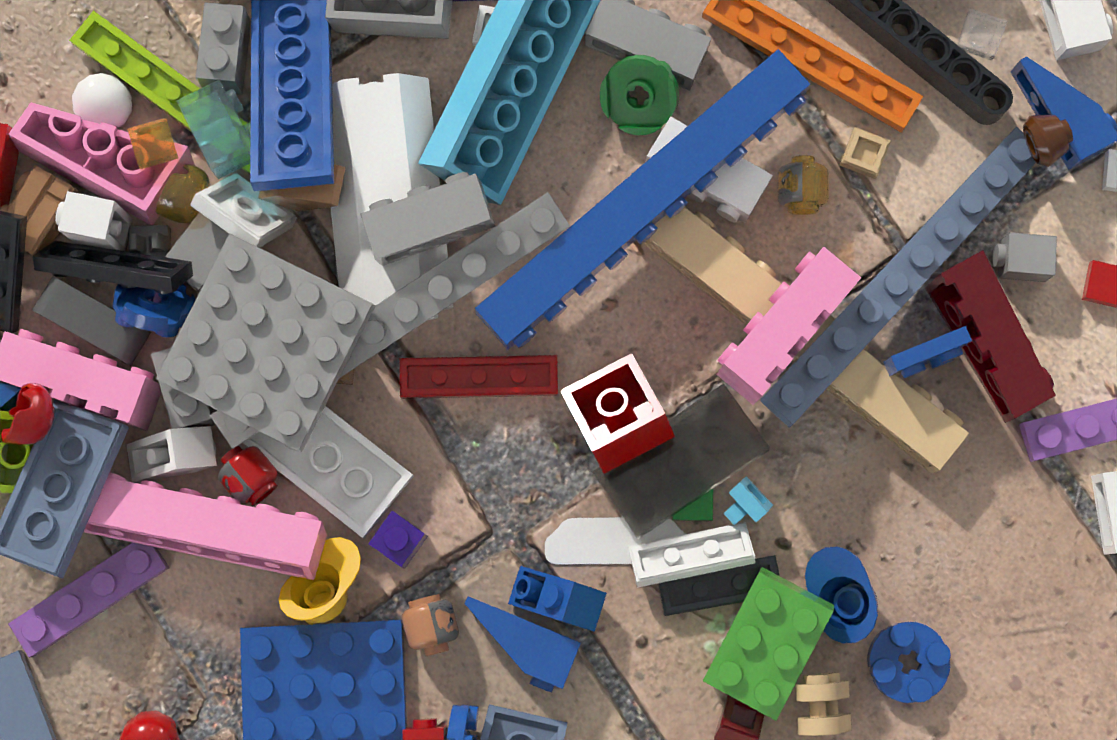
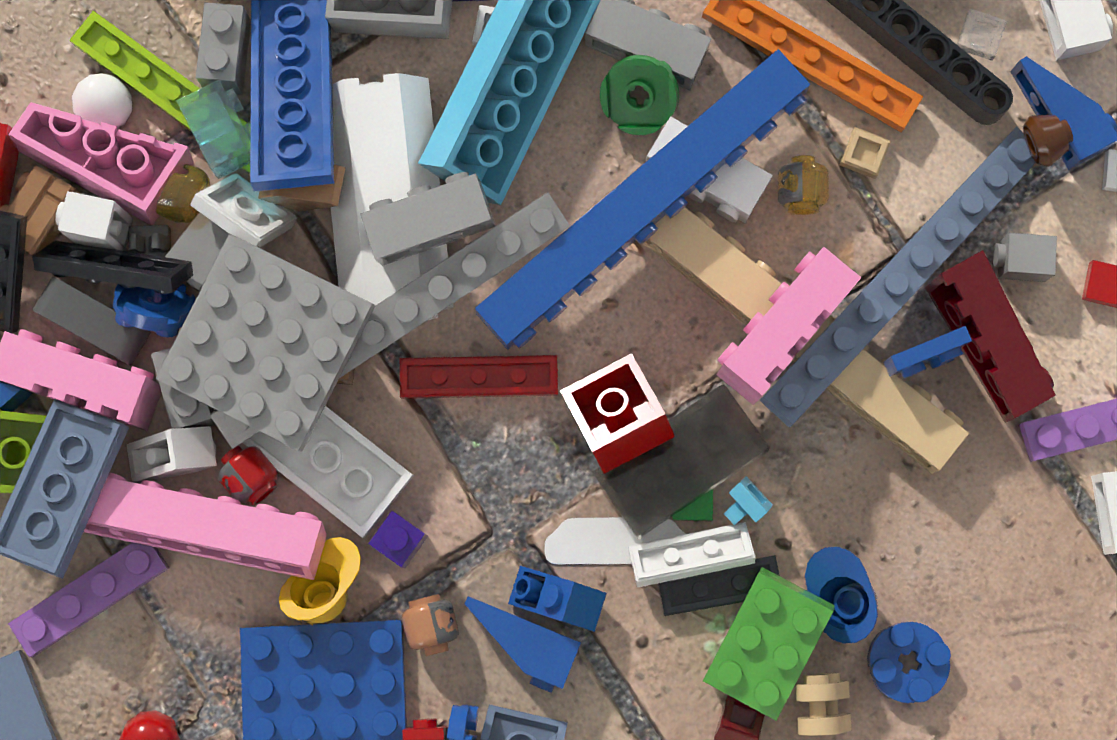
red hair [1,383,54,445] -> none
clear yellow tile [127,118,179,169] -> none

